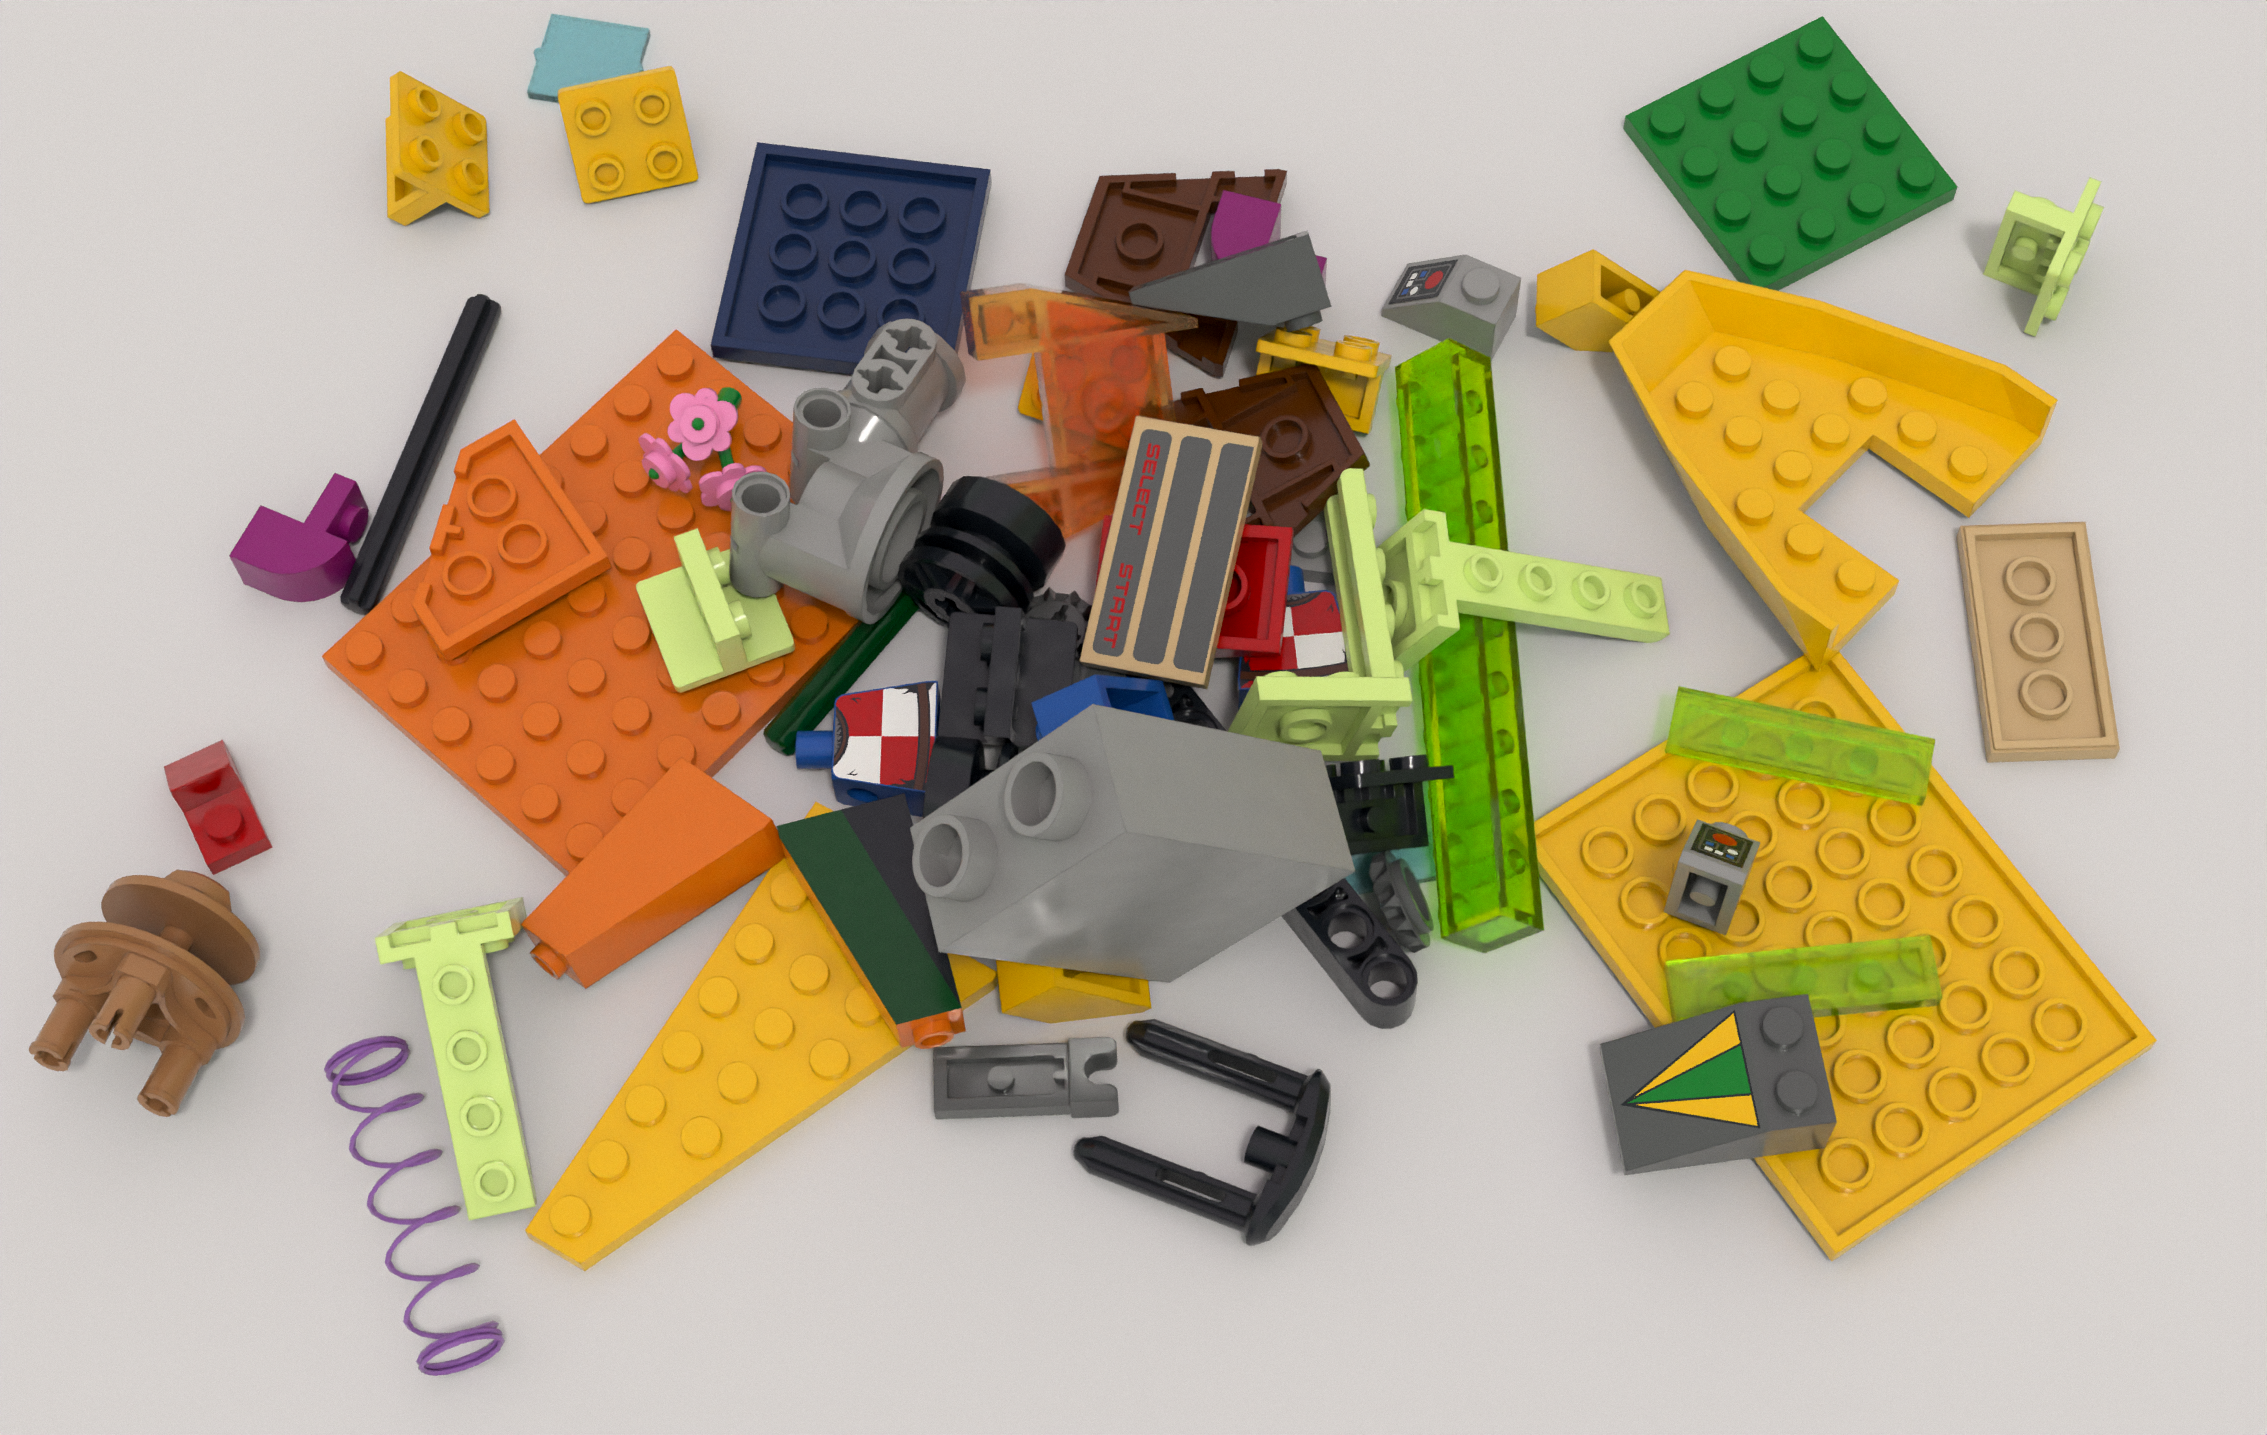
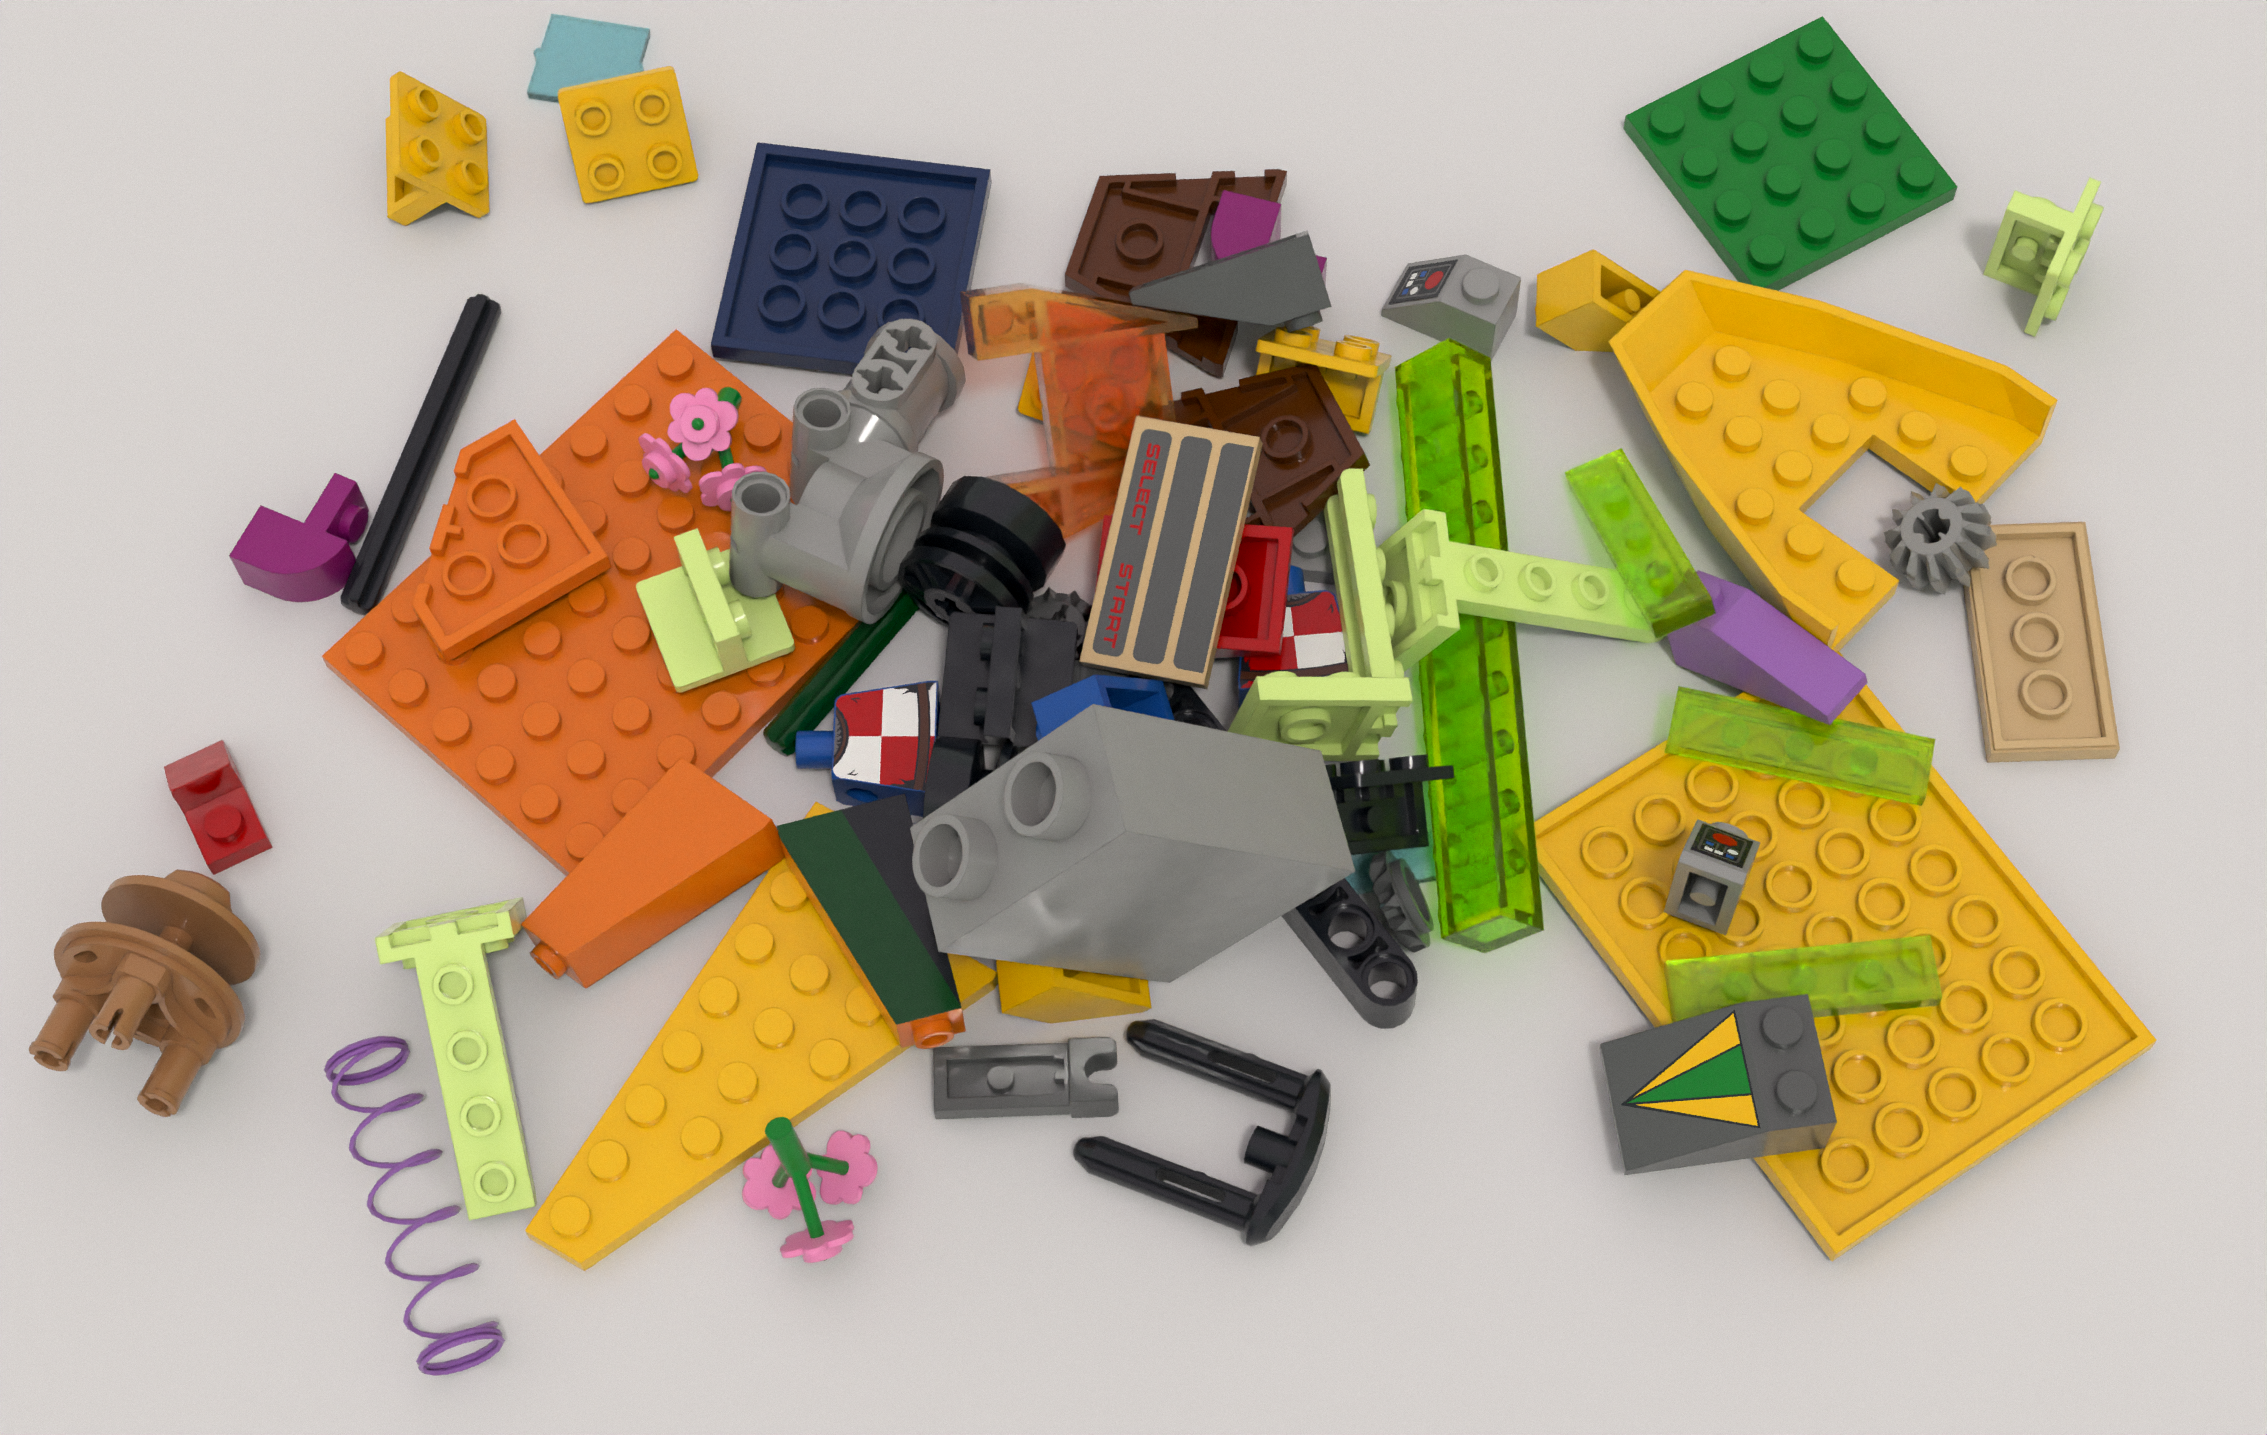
none -> bright pink plant [742,1117,878,1263]
none -> clear neon green tile [1565,448,1716,638]
none -> medium lavender slope [1660,570,1868,725]
none -> light grey gear [1884,483,1997,595]

